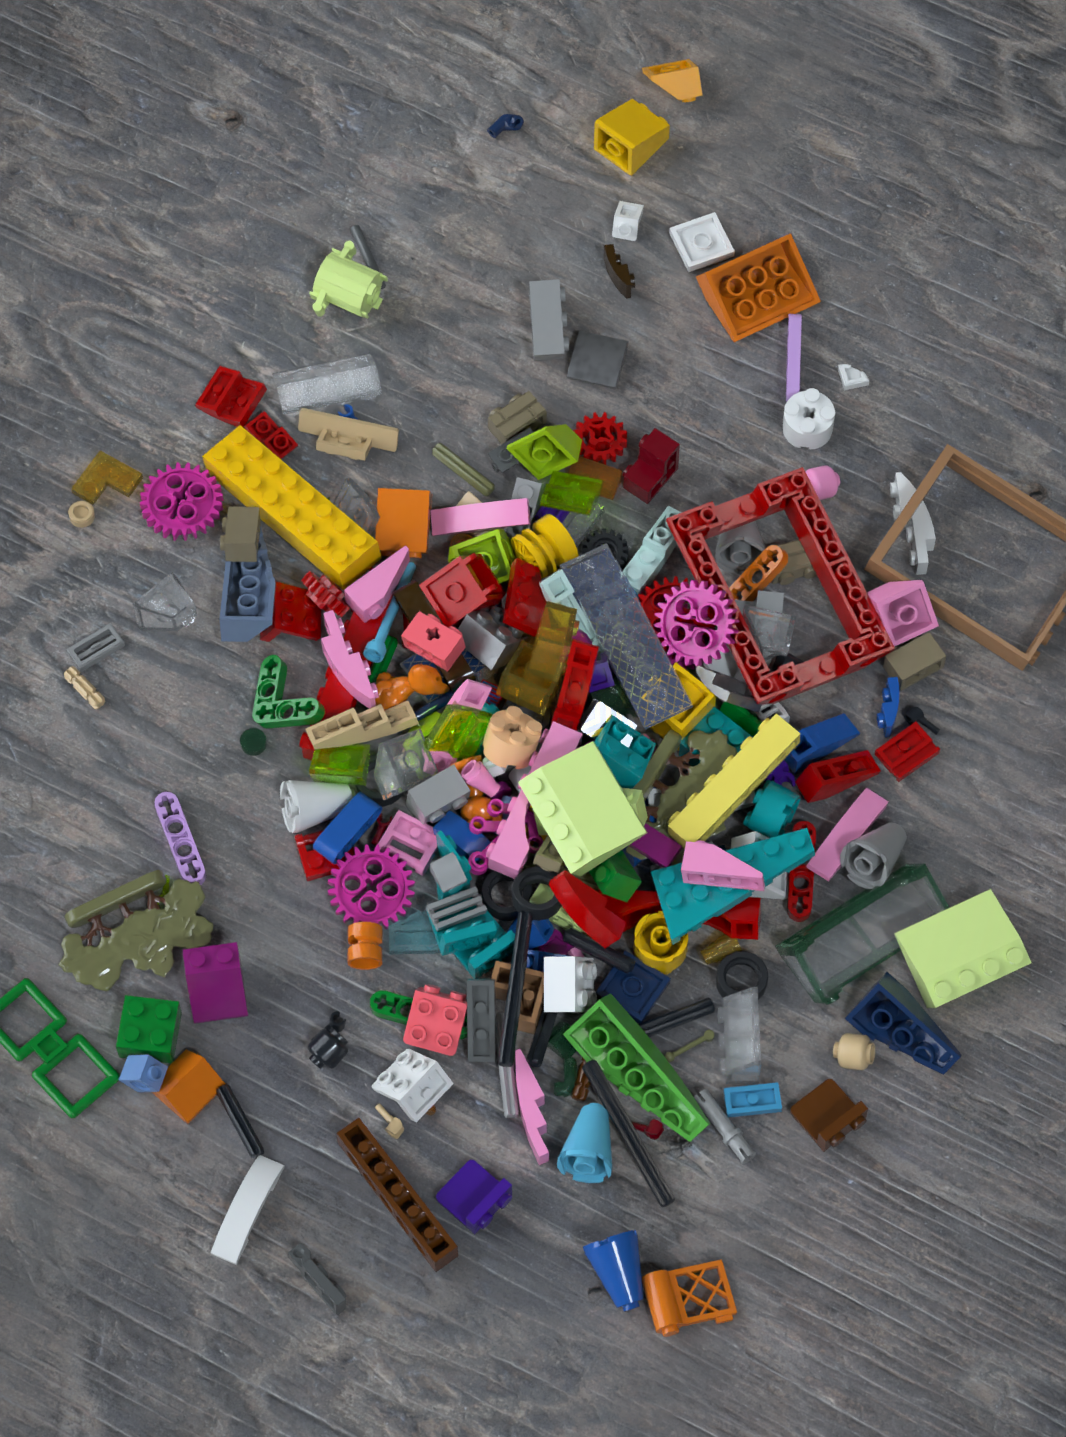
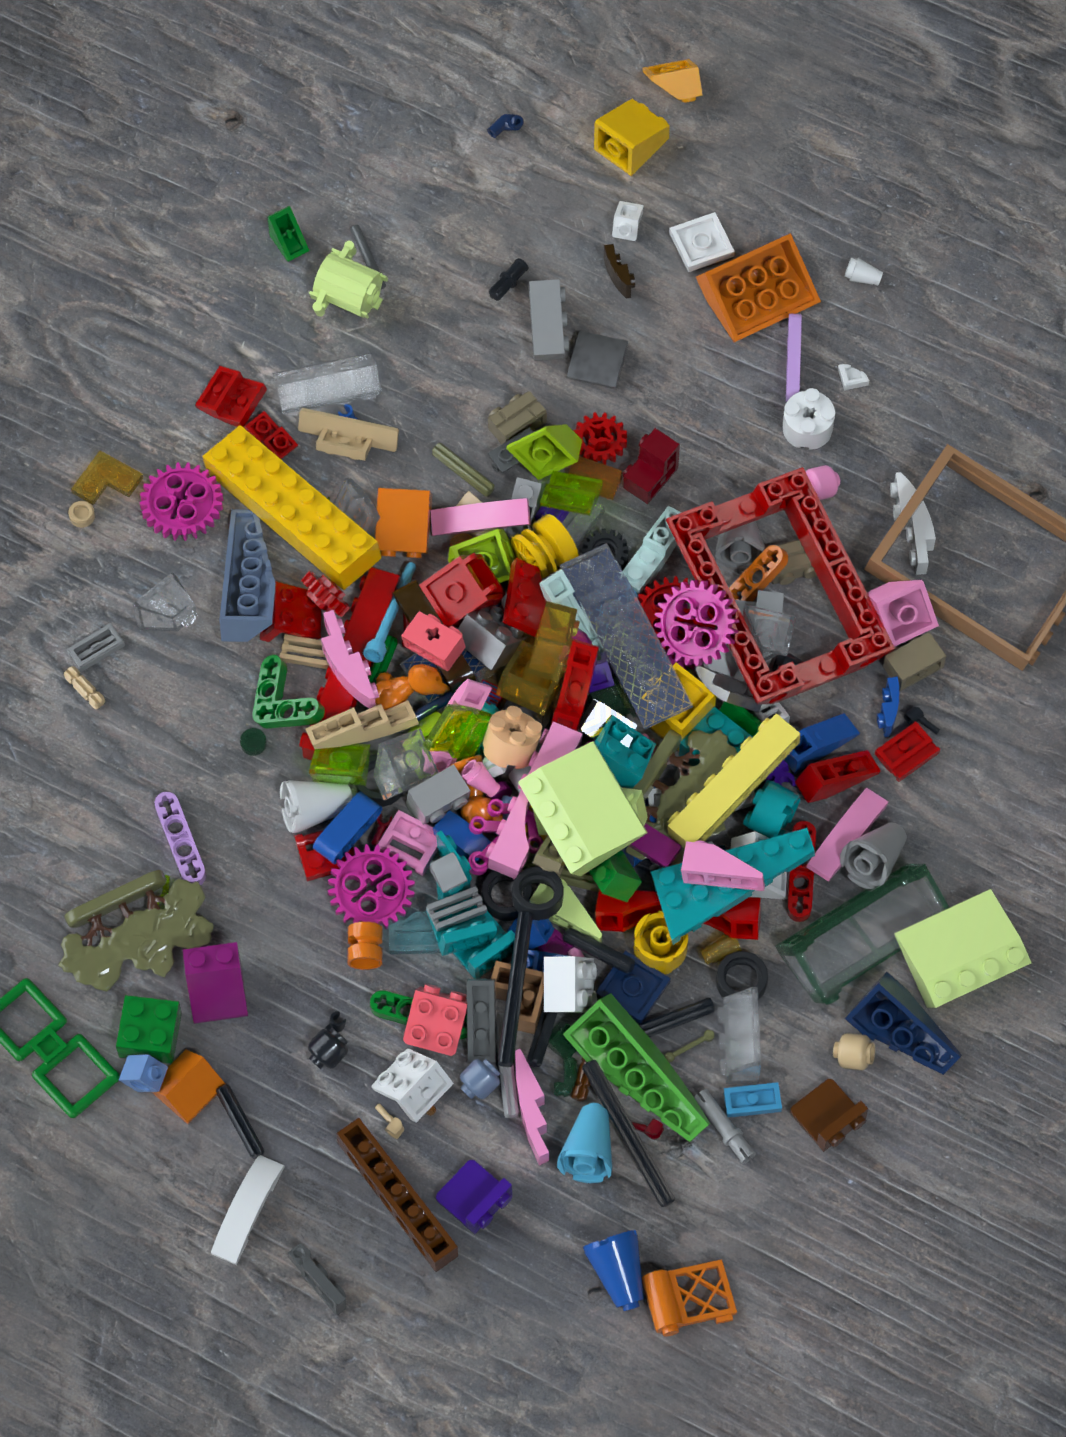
dark tan brick [220,507,261,562] -> none
bright pink slope [344,546,410,623] -> none
red slope [549,870,626,948] -> none
none -> green slope [267,206,310,262]
none -> tan tile [279,634,329,669]
none -> sand blue head [460,1058,501,1099]
none -> black axle [489,258,529,301]
none -> white cone [844,258,883,286]

